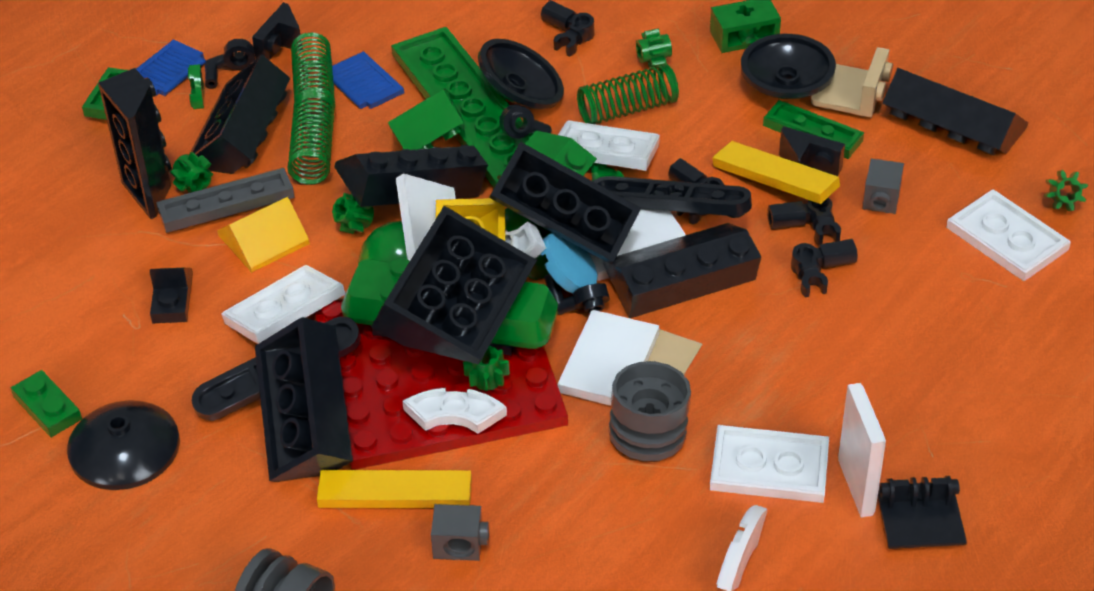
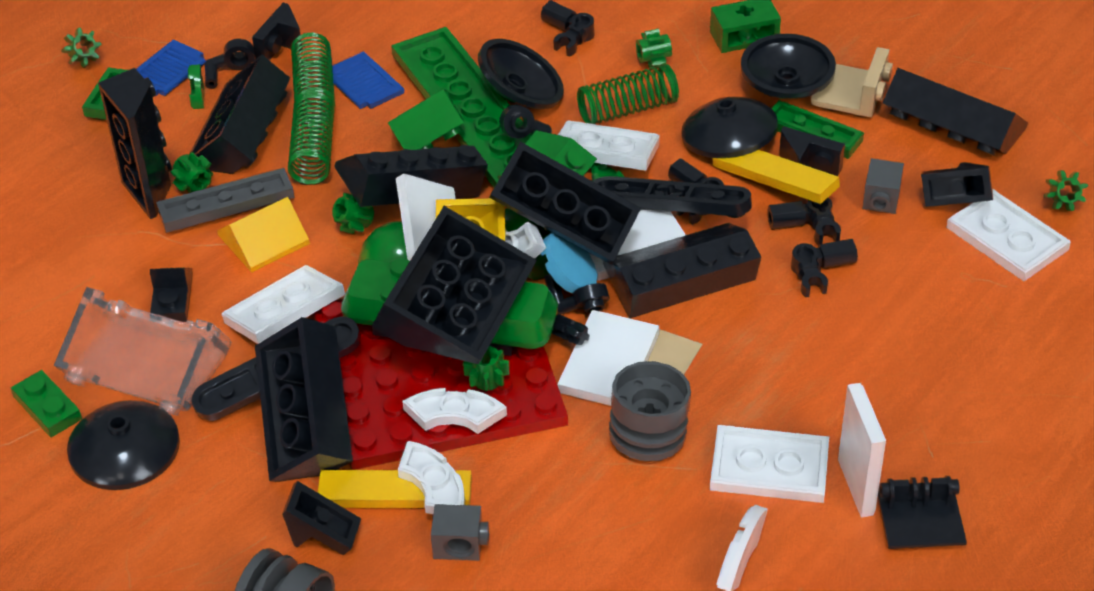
none -> clear windscreen [54,287,232,416]
none -> green gear [61,27,102,67]
none -> black slope [282,481,361,555]
none -> white tile [398,441,465,514]
none -> black axle [551,314,590,345]
none -> black dish [681,97,778,158]
none -> black slope [921,162,994,207]

